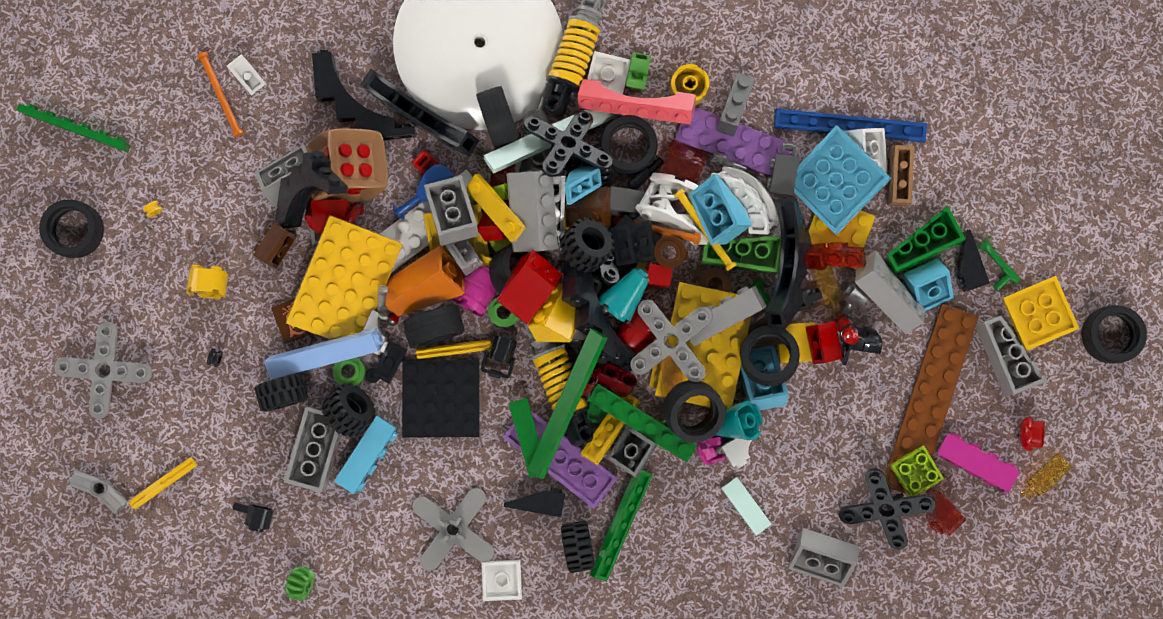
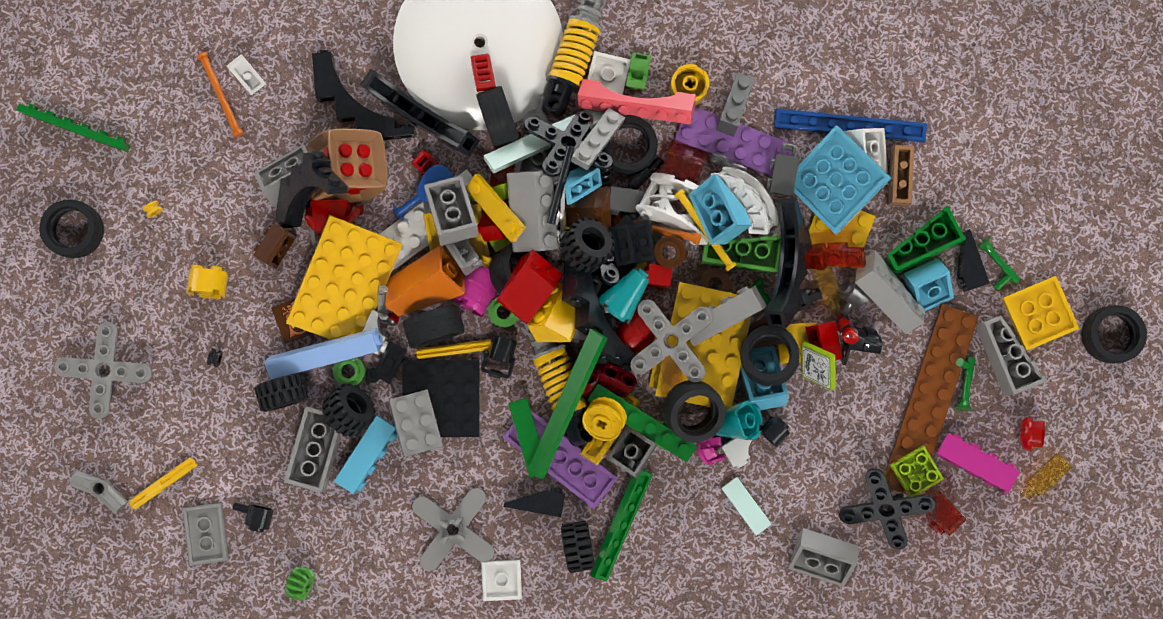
none -> light grey tile [182,502,229,566]
none -> light grey brick [388,389,443,458]
none -> red slope [470,53,496,92]
none -> black bar [547,146,575,225]
none -> light grey plate [571,108,625,170]
none -> yellow wheel [582,397,627,441]
none -> black piece [759,416,790,448]
none -> tile [801,342,836,391]
none -> green piece [953,357,975,412]

